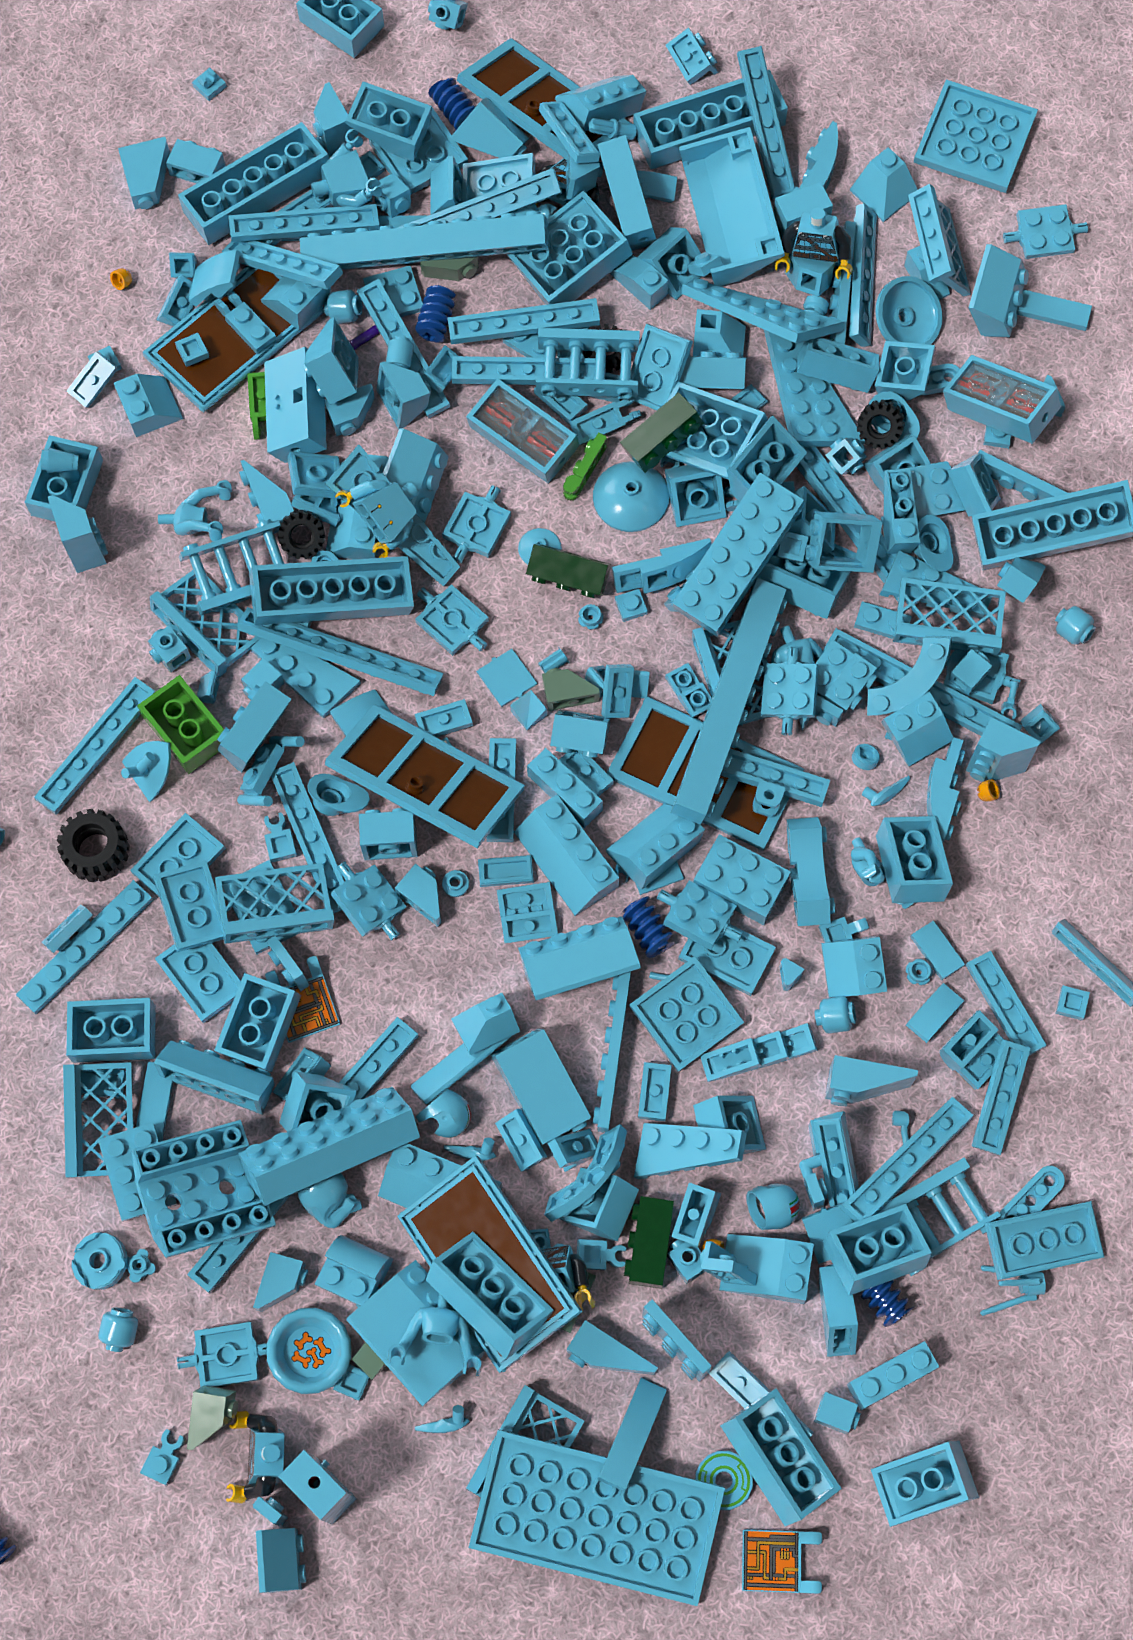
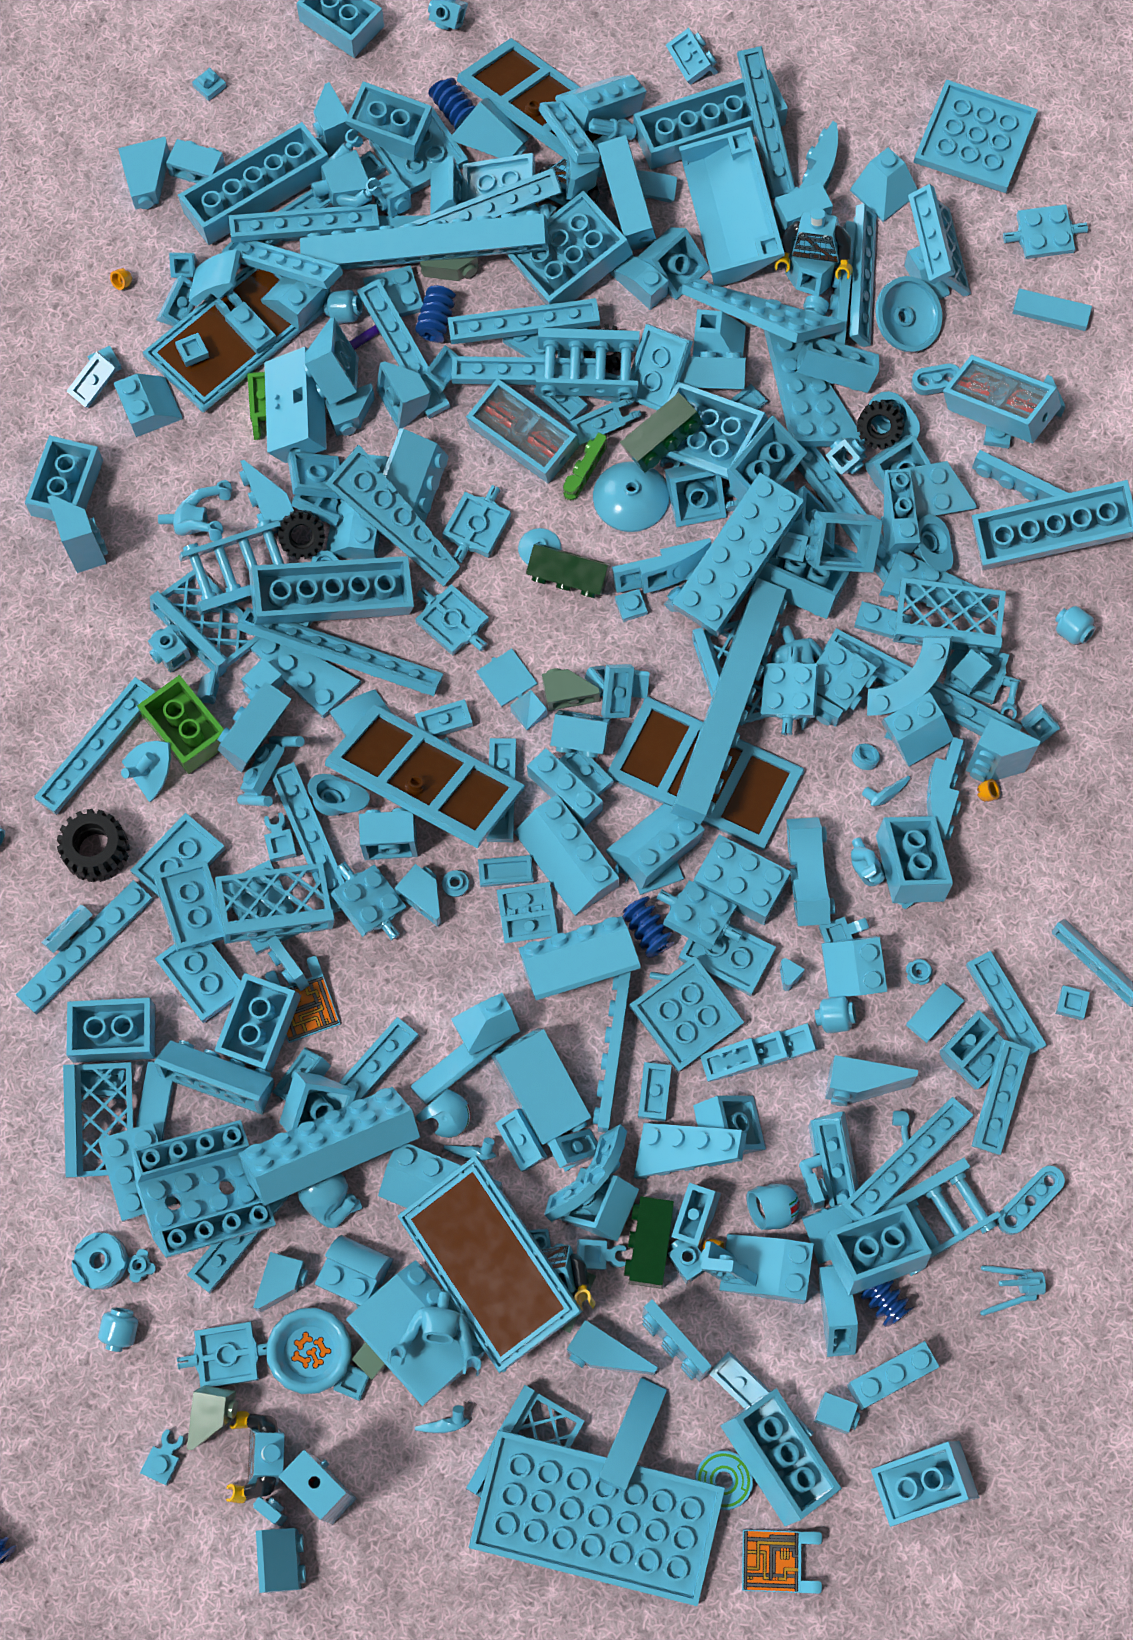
medium azure cone [41,448,79,473] -> none
medium azure torso [335,480,418,558] -> none
medium azure brick [386,336,414,370] -> none
medium azure slope [426,1232,554,1360] -> none
medium azure piece [538,647,569,673] -> none
medium azure plate [578,604,604,629] -> none
medium azure slope [665,663,712,718] -> none
medium azure plate [687,252,723,277] -> none
medium azure plate [721,749,830,818] -> none
medium azure slope [875,341,936,401] -> none
medium azure tile [910,920,965,981] -> none
medium azure slope [947,453,1001,517] -> none
medium azure slope [969,244,1029,337] -> none
medium azure plate [985,1201,1104,1280] -> none
medium azure slope [997,557,1046,603] -> none

